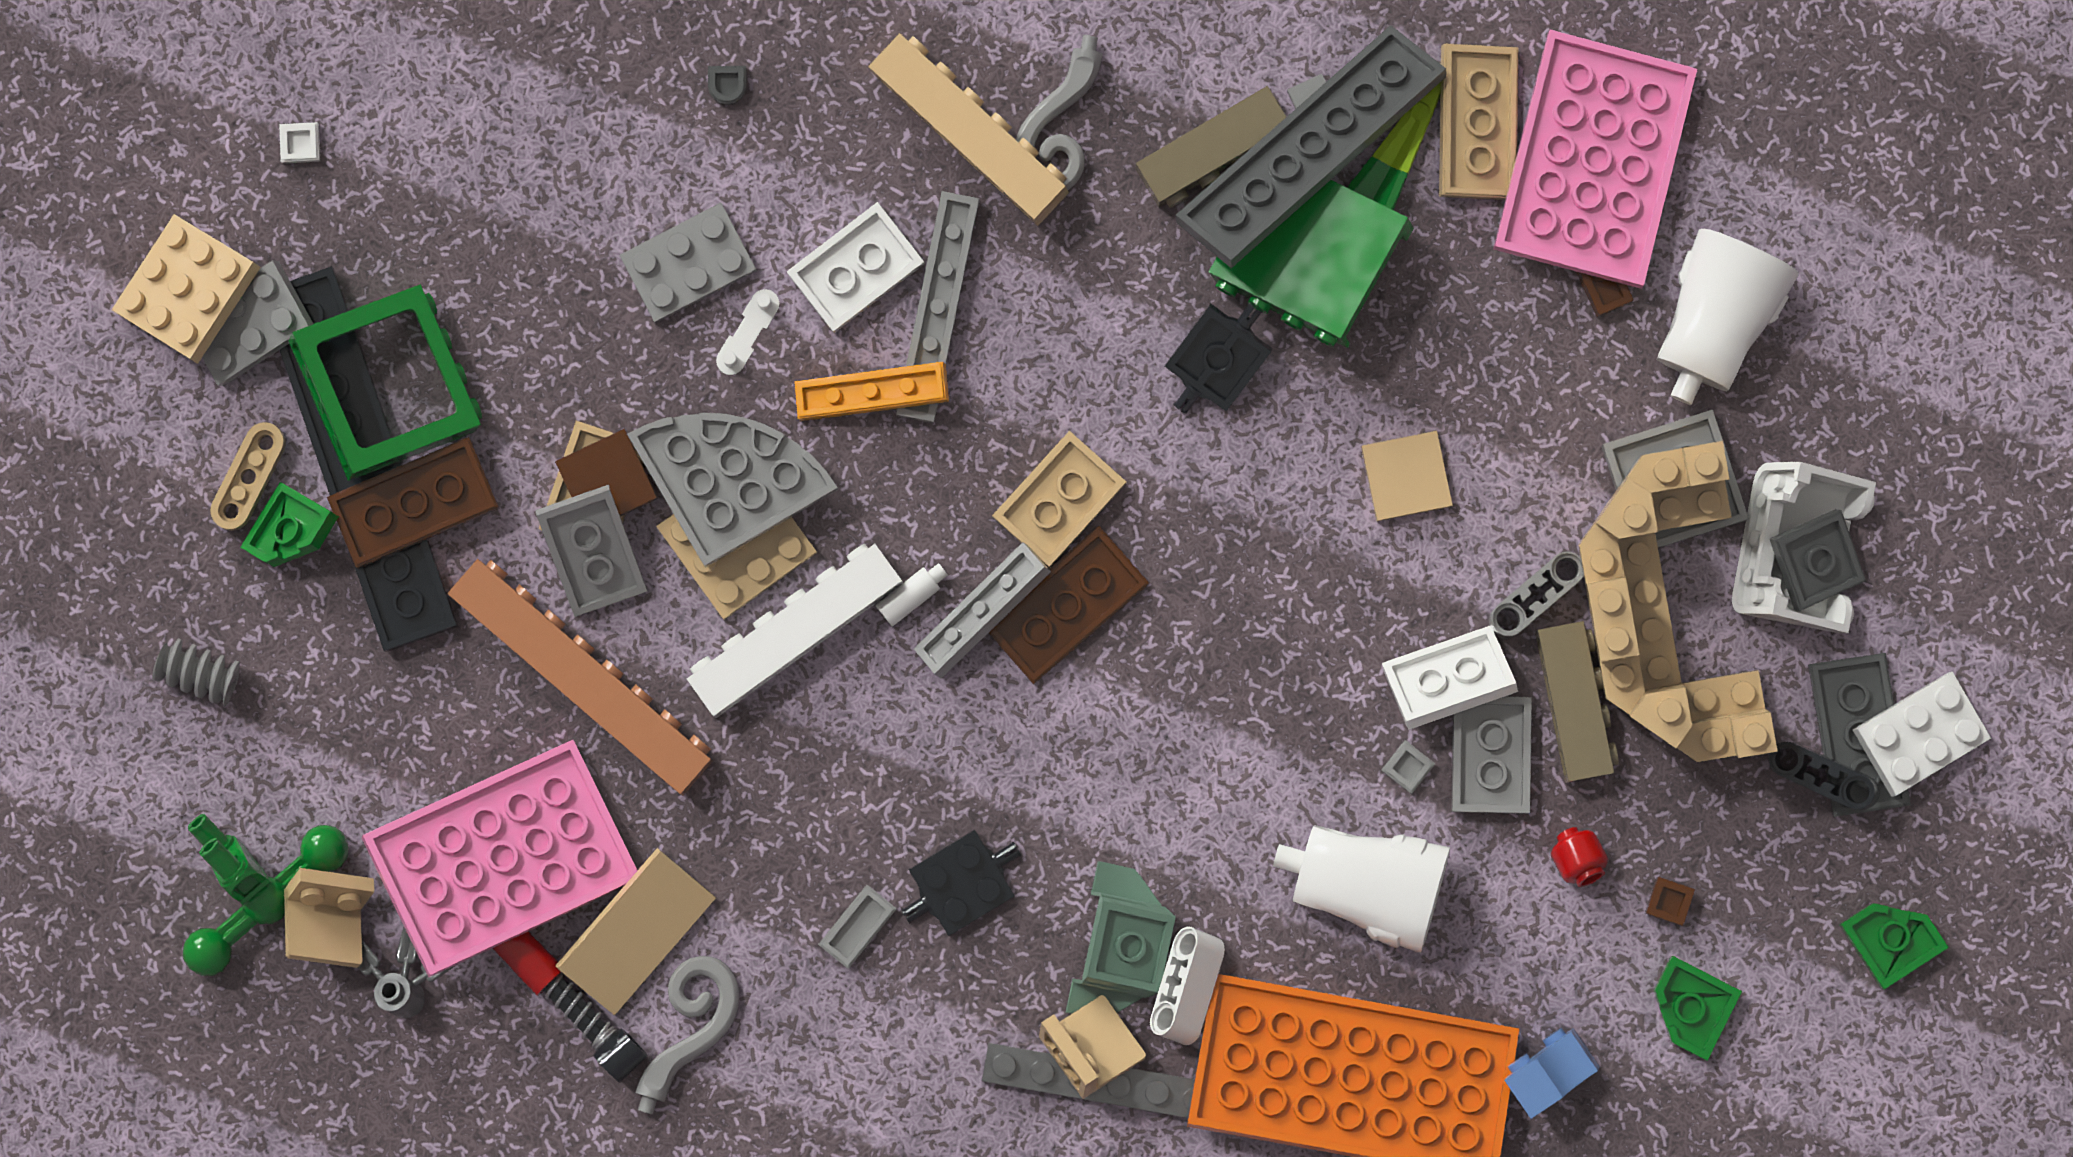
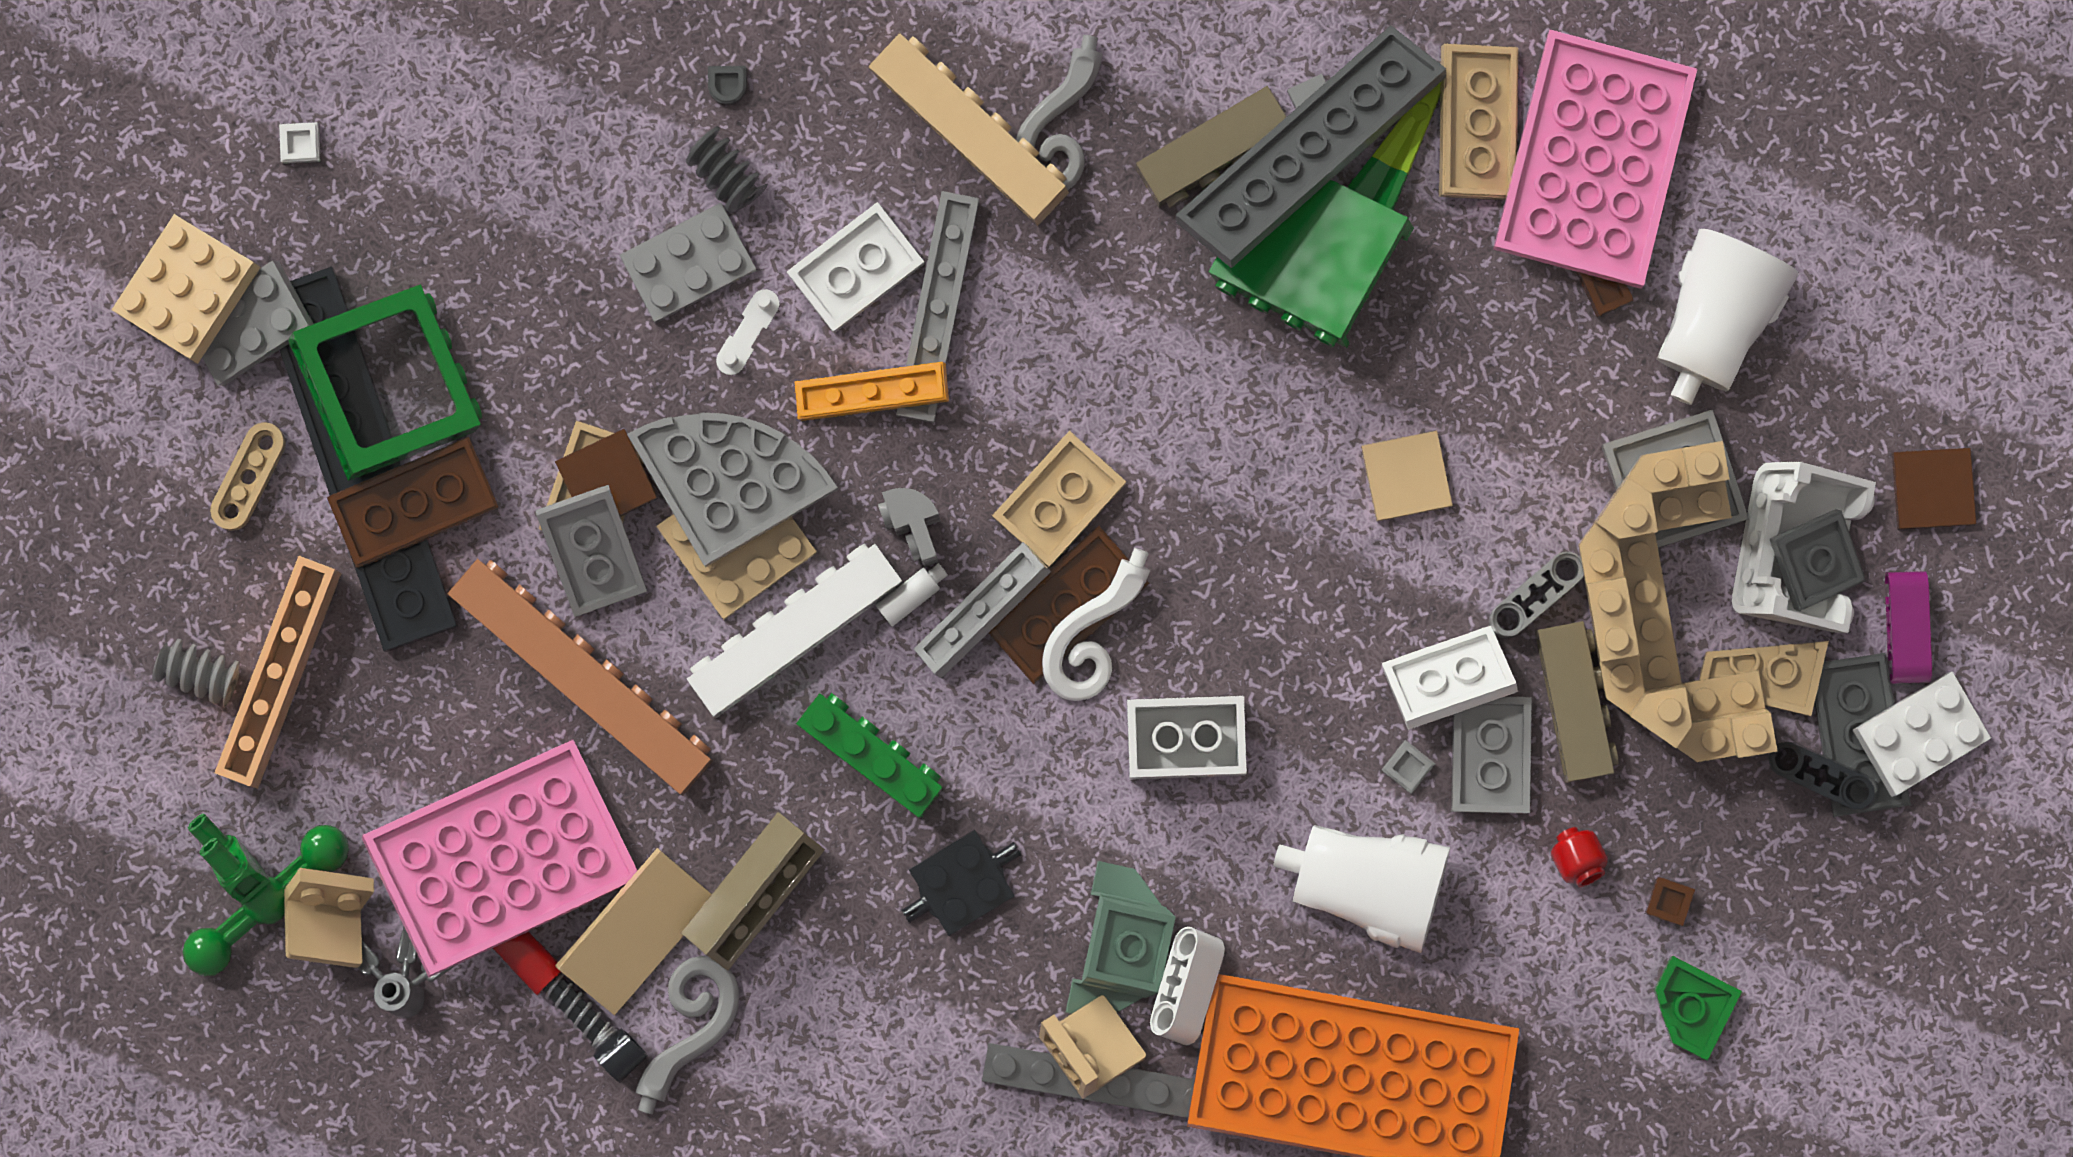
green plate [241,482,339,567] -> none
light grey tile [818,885,897,969] -> none
black plate [1164,302,1273,414] -> none
medium blue brick [1504,1028,1600,1119] -> none
green plate [1839,903,1949,990] -> none
none -> light nougat brick [214,556,342,789]
none -> dark tan brick [681,812,825,971]
none -> dark grey piece [686,126,768,213]
none -> green brick [796,693,944,819]
none -> light grey brick [878,488,940,567]
none -> white plant [1042,548,1150,701]
none -> white brick [1127,696,1247,780]
none -> tan wing [1699,641,1829,717]
none -> magenta beam [1885,571,1932,684]
none -> reddish brown tile [1892,448,1976,530]

